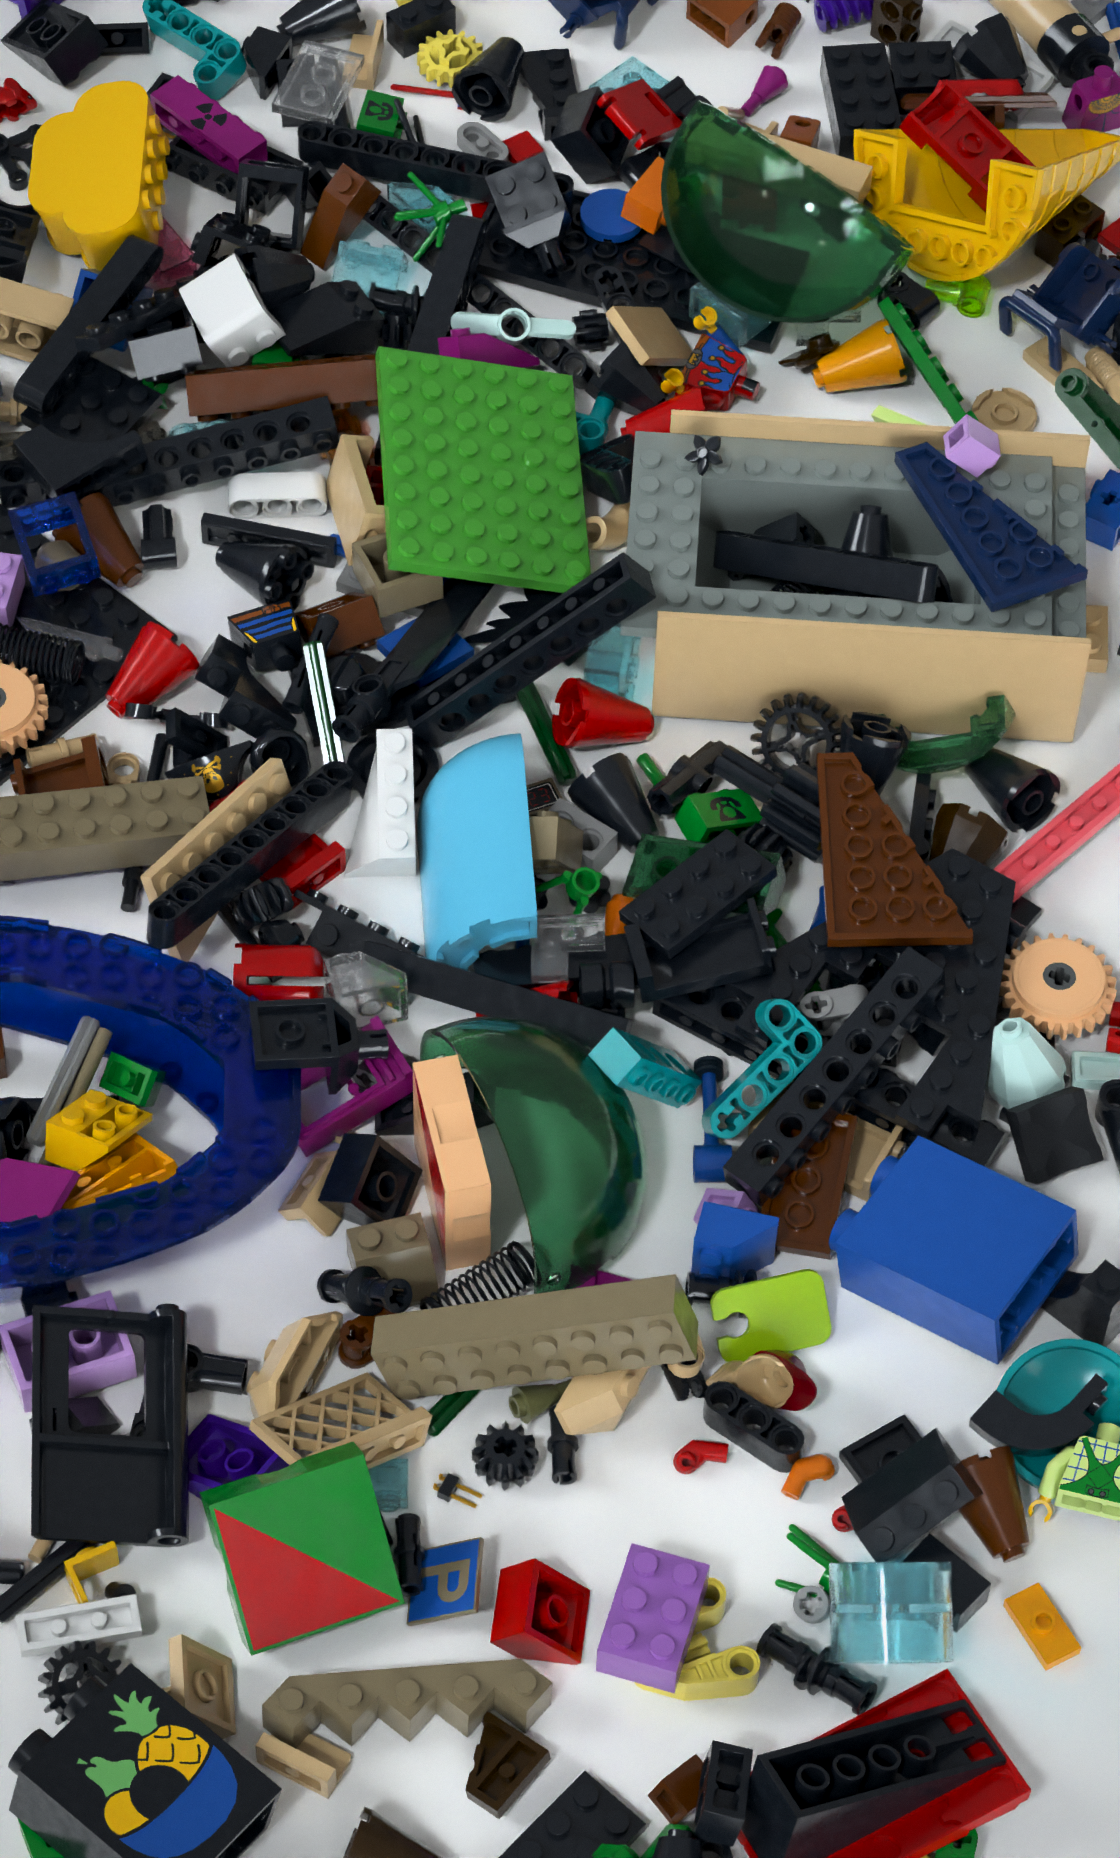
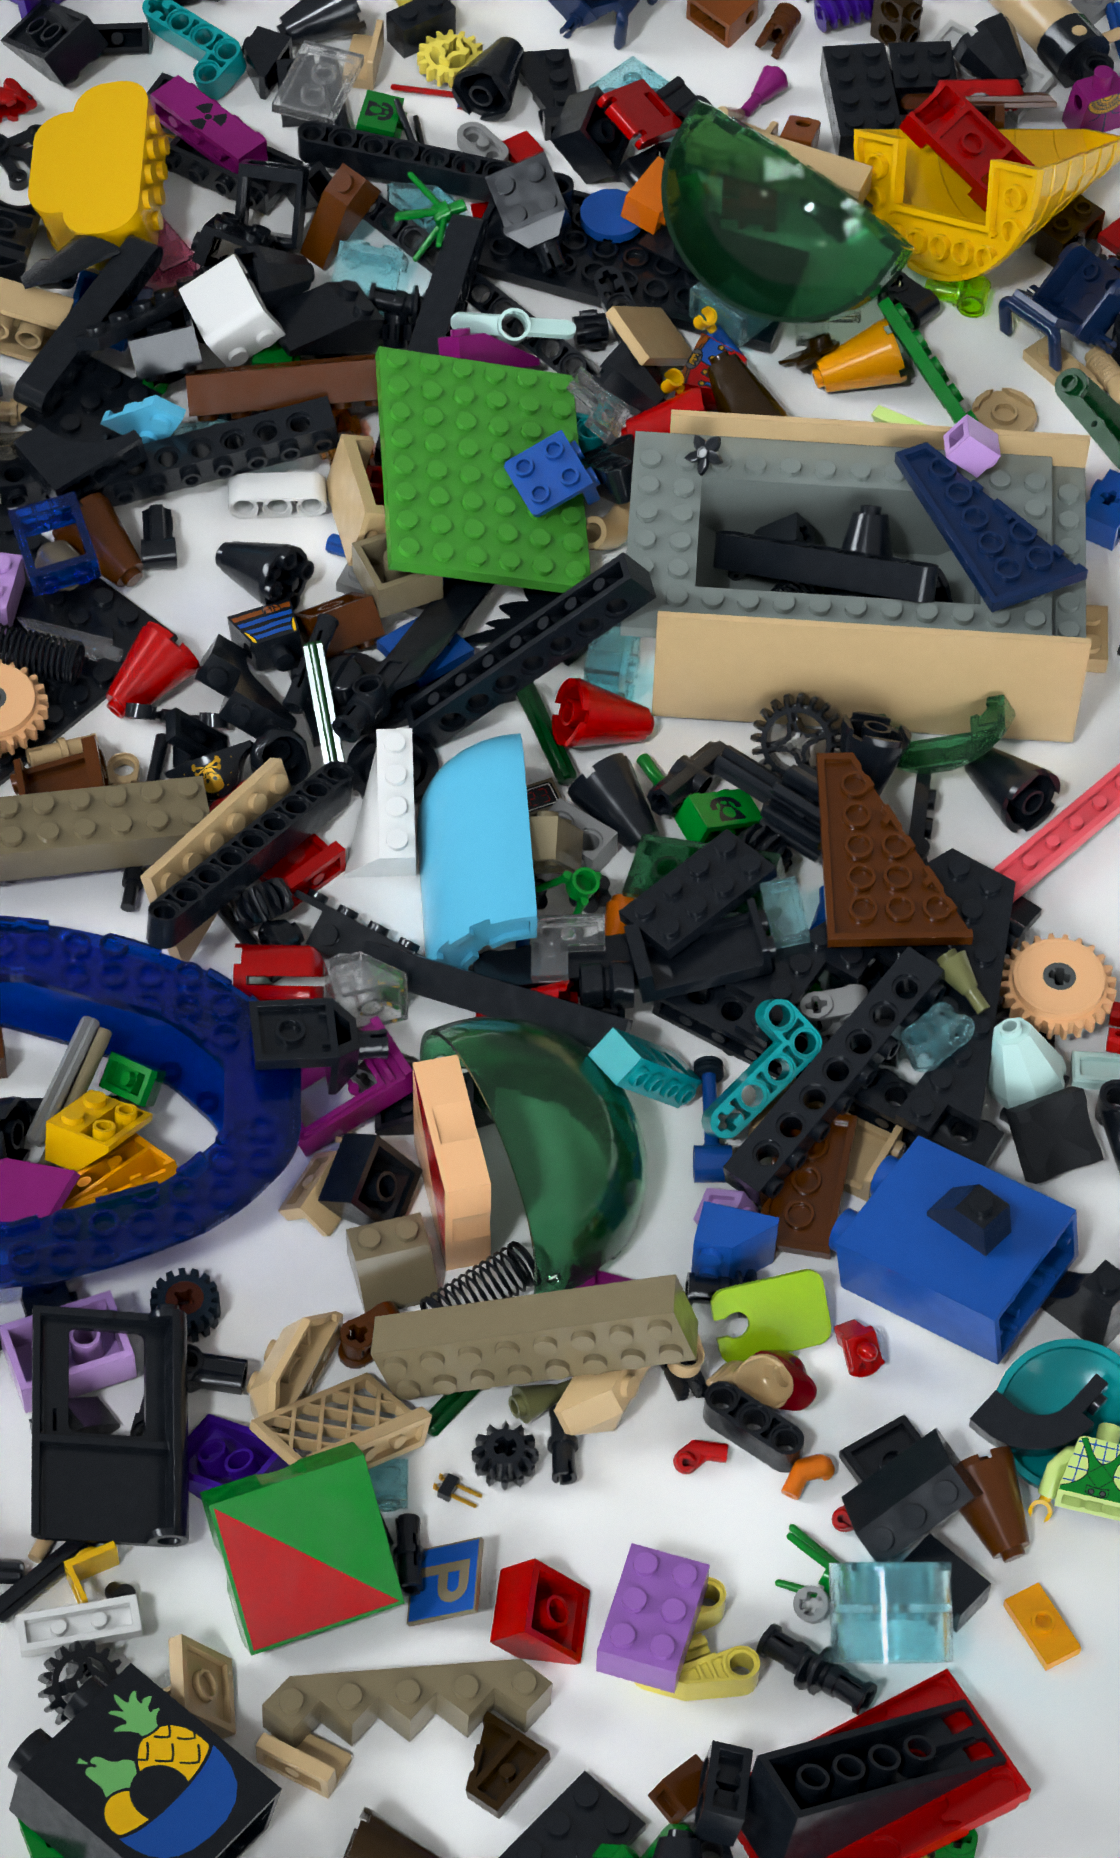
black tile [201,512,337,568] -> none
black piece [317,1265,413,1316] -> none
dark brown cone [929,803,1008,867] -> none
none -> black panel [20,235,121,289]
none -> medium azure wing [100,395,186,444]
none -> black wheel [150,1268,221,1343]
none -> blue bracket [504,430,601,517]
none -> clear tile [567,366,632,445]
none -> dark brown cone [707,351,789,417]
none -> clear light blue tile [759,876,811,949]
none -> red piece [834,1319,885,1378]
none -> clear light blue piece [901,1001,975,1072]
none -> black slope [927,1184,1011,1256]
none -> olive cone [936,948,990,1014]

